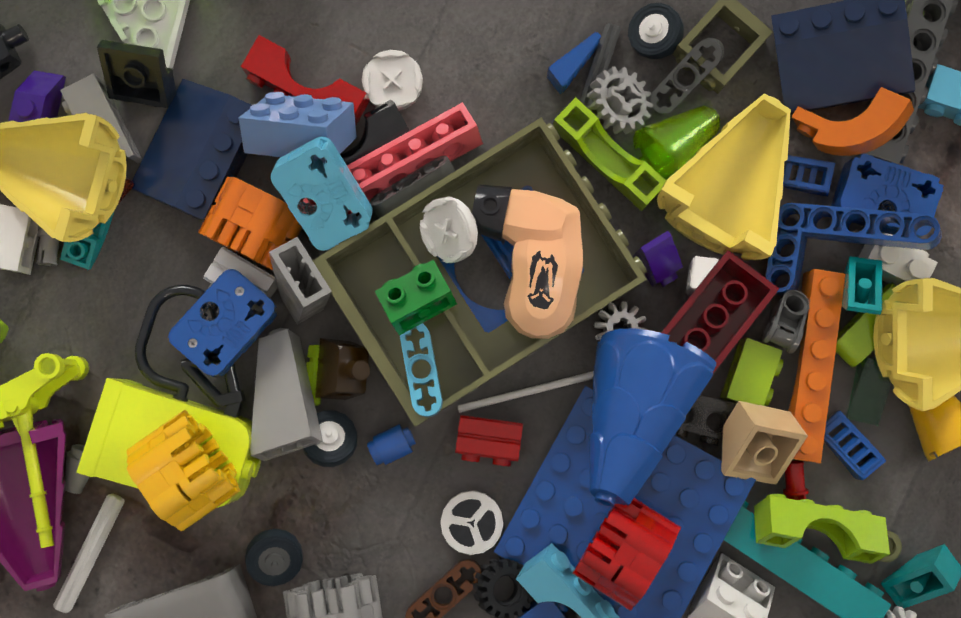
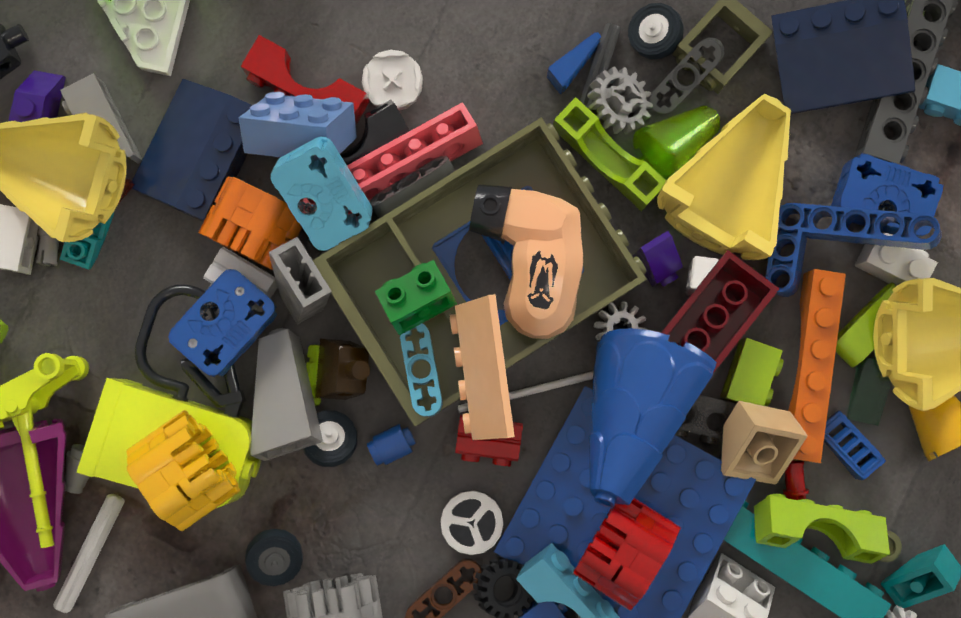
black plate [97,40,177,108] -> none
white tile [420,196,478,263] -> none
dark grey piece [761,290,809,354] -> none
blue slope [783,155,835,197] -> none
orange arch [791,87,914,156] -> none
teal slope [842,256,882,315] -> none
none -> light nougat slope [450,294,515,440]

